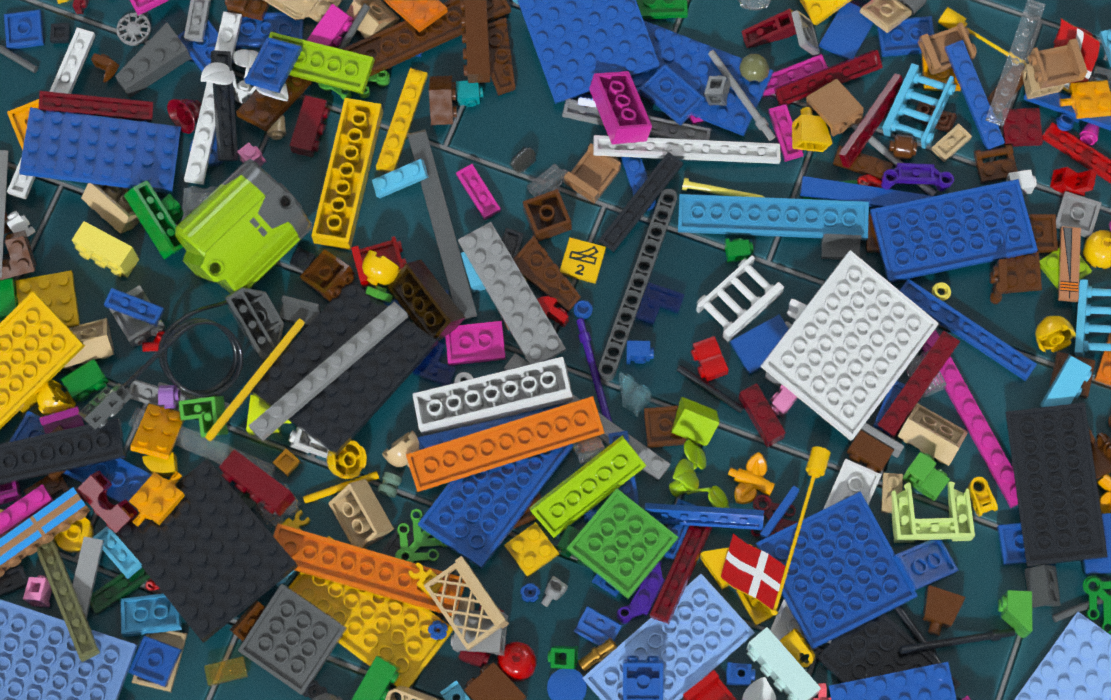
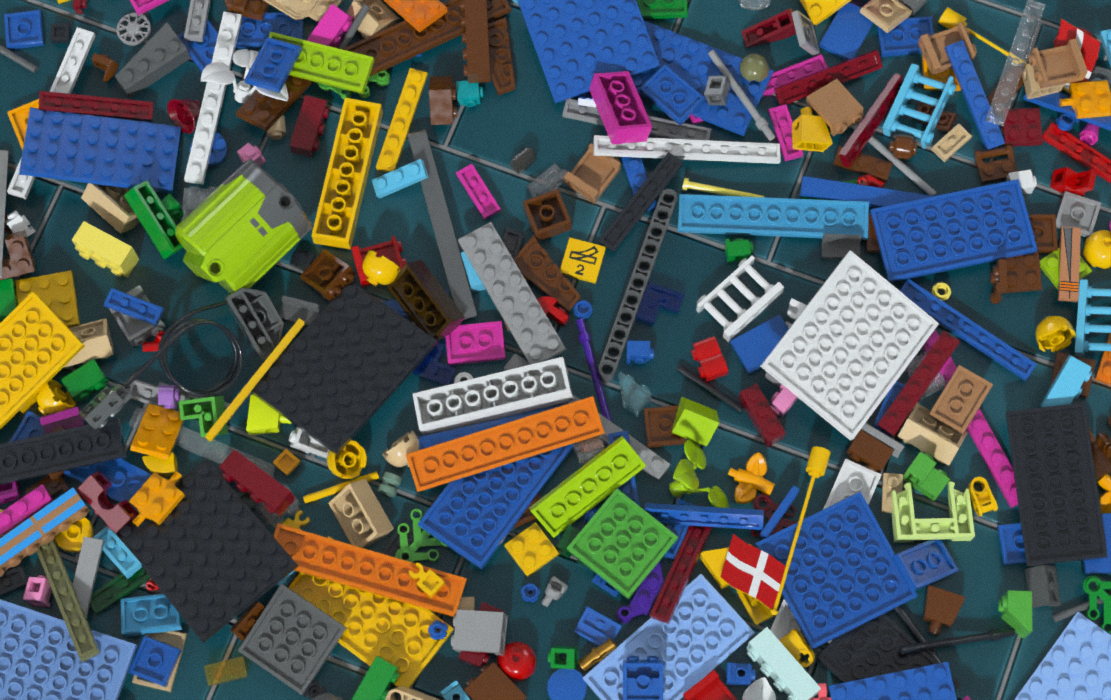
black plate [210,50,238,162] -> none
light grey plate [249,302,408,441] -> none
bright green plate [366,286,393,303] -> none
tan fence [424,556,509,651] -> none
dark purple plate [881,163,954,192] -> none
none -> medium nougat plate [929,365,993,435]

